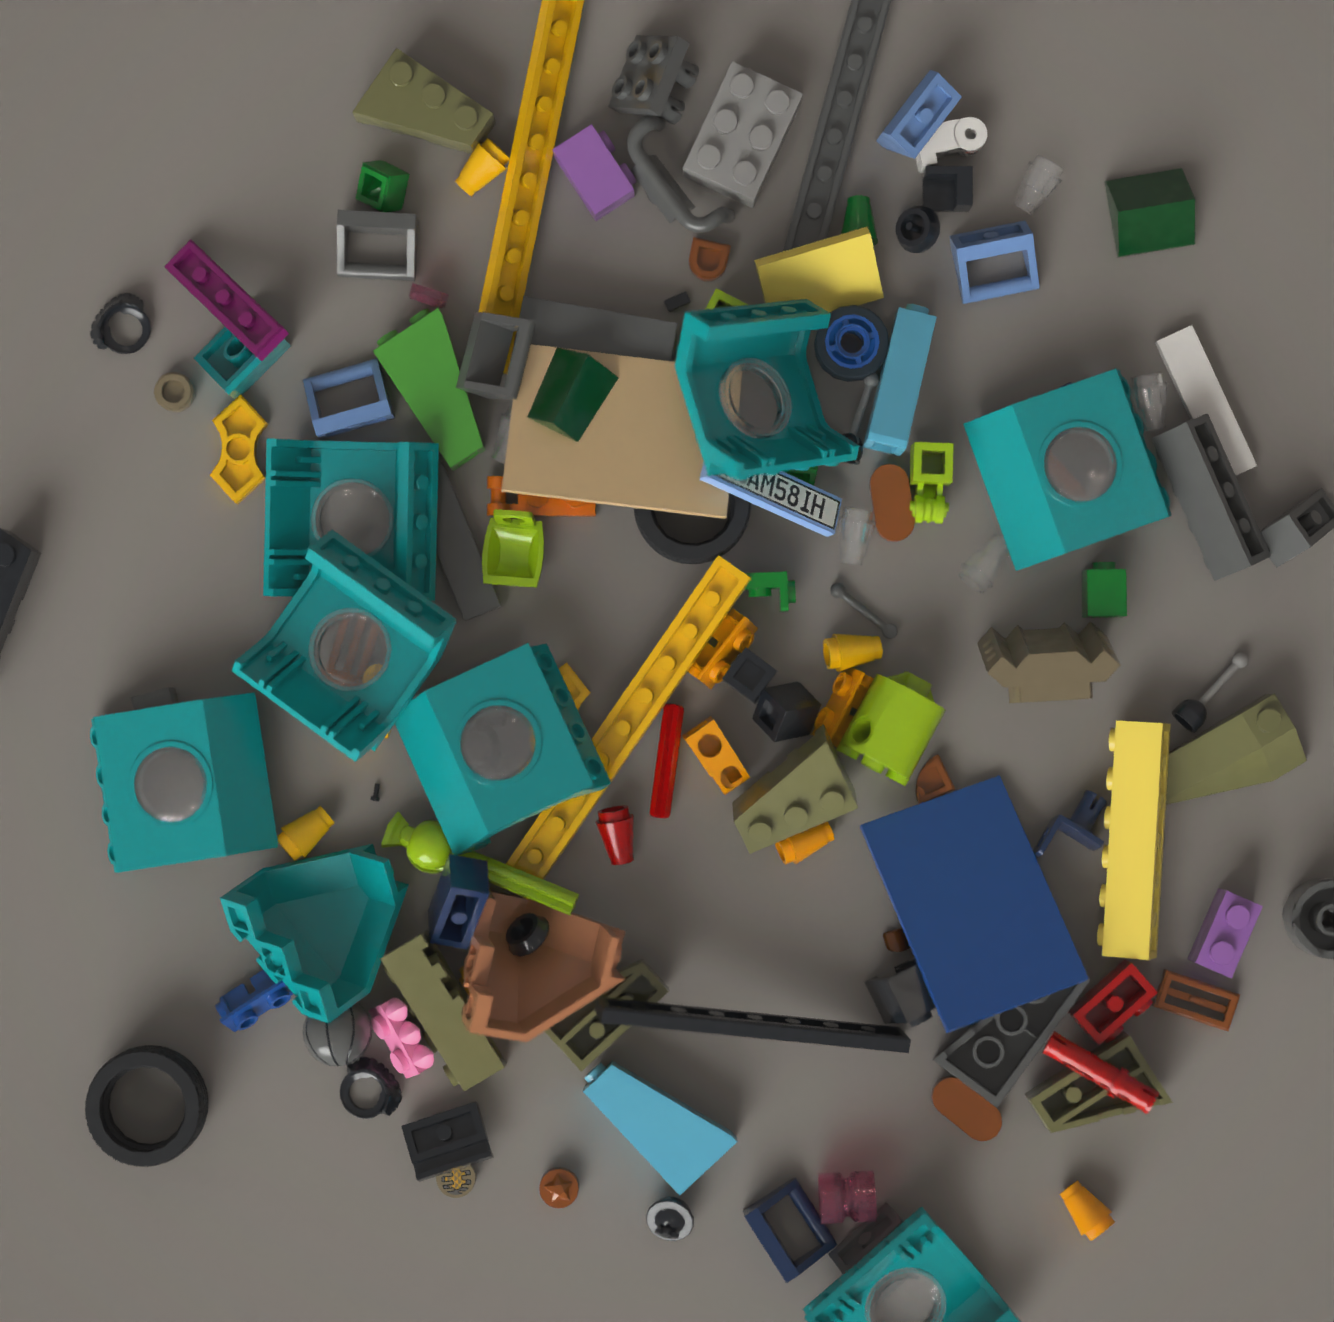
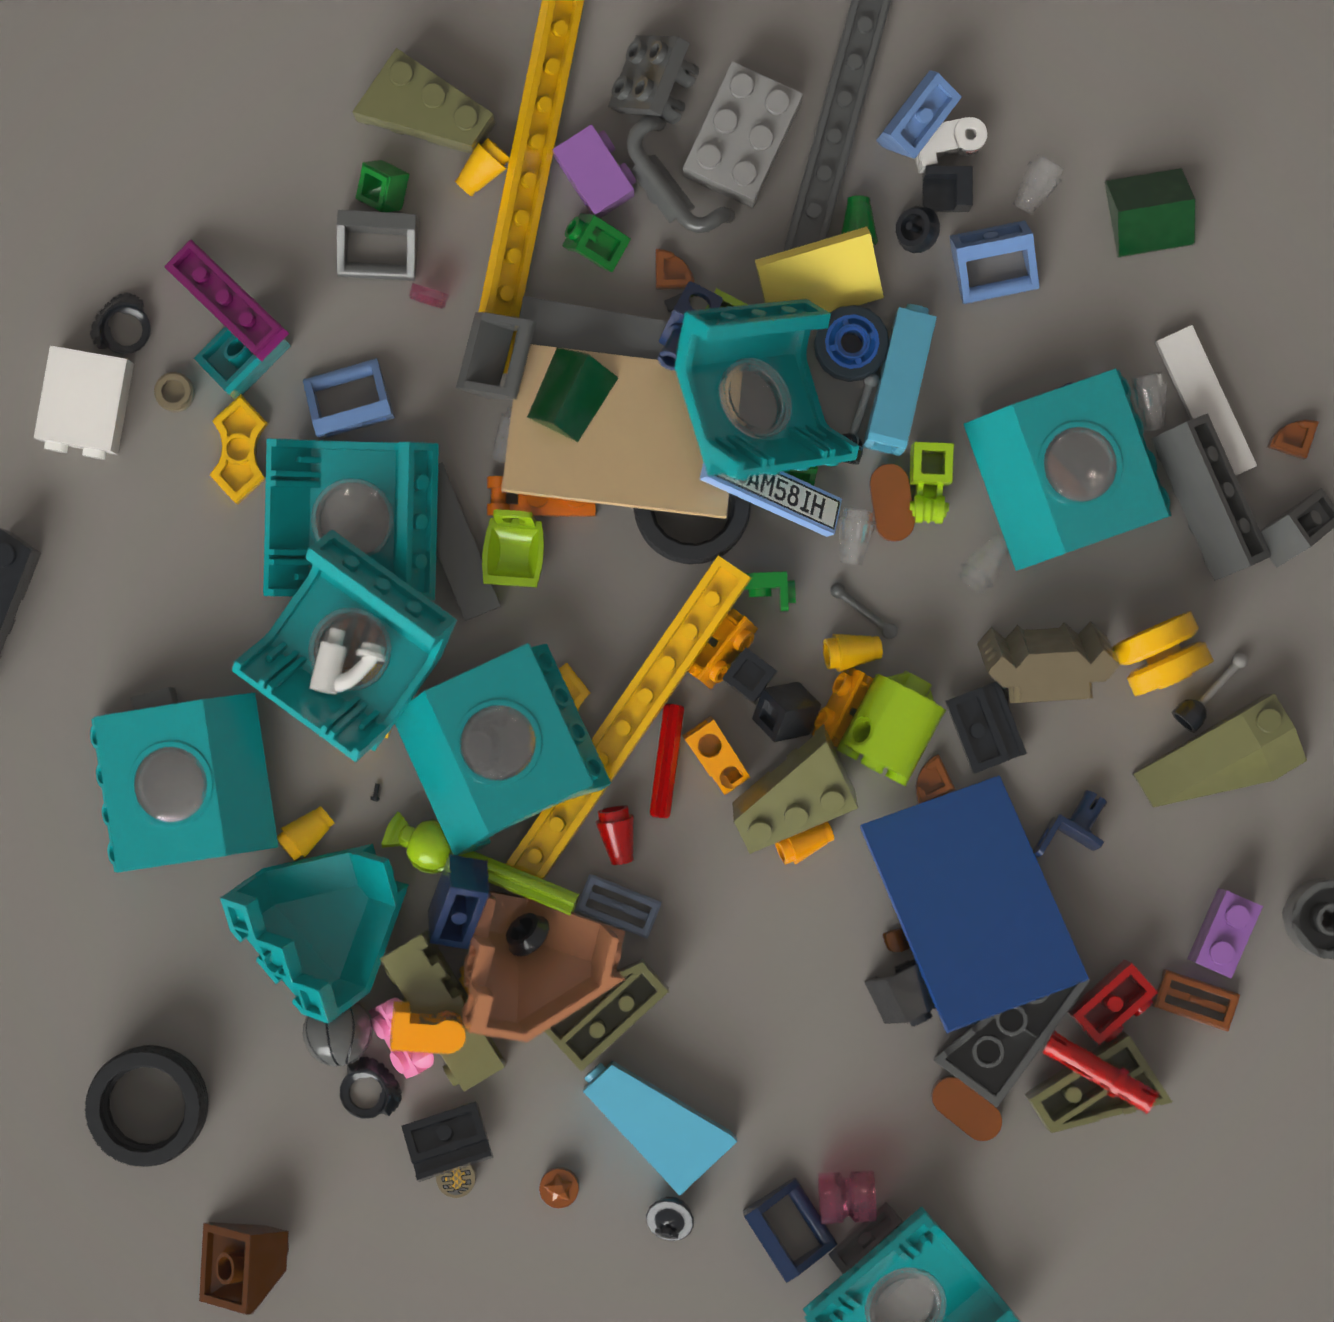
blue hinge [215,970,293,1032] -> none
bright green slope [373,308,485,471] -> none
black tile [595,997,911,1053] -> none
dark orange tile [689,237,731,281] -> none
light orange cone [1059,1180,1115,1241] -> none
green brick [1082,562,1127,618] -> none
light yellow brick [1097,720,1171,960] -> none
none -> white brick [34,346,134,460]
none -> reddish brown slope [199,1222,289,1315]
none -> white plant [309,628,386,695]
none -> light orange leg [390,1001,466,1054]
none -> green bracket [562,213,631,272]
none -> sand blue tile [575,873,662,939]
none -> dark orange tile [656,249,695,290]
none -> dark blue bracket [658,281,723,371]
none -> black plate [945,681,1027,774]
none -> yellow wheel [1112,610,1214,696]
none -> dark orange tile [1267,420,1319,460]

